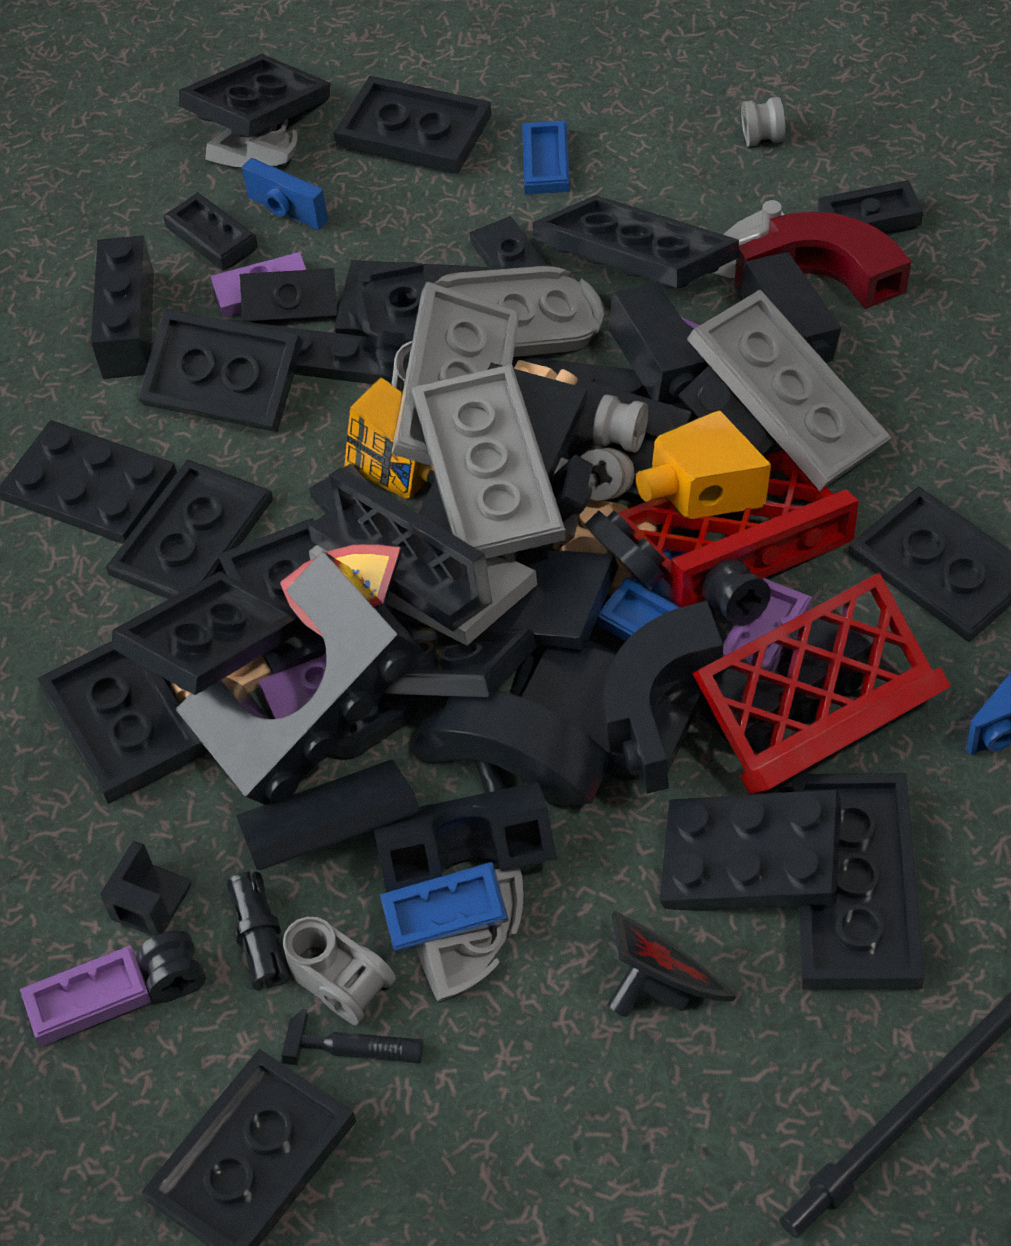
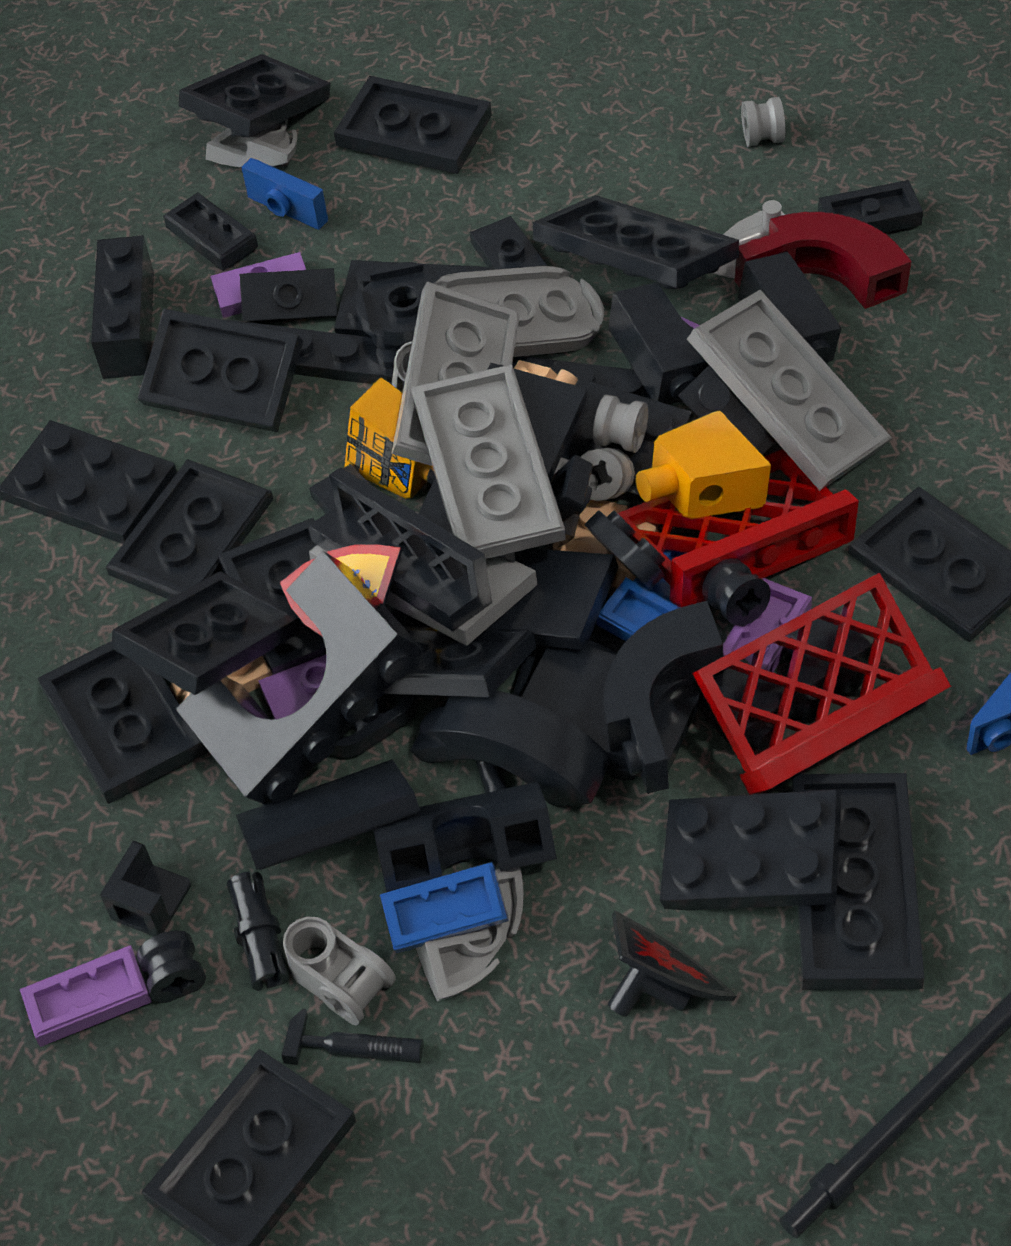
blue tile [522,121,570,195] -> none

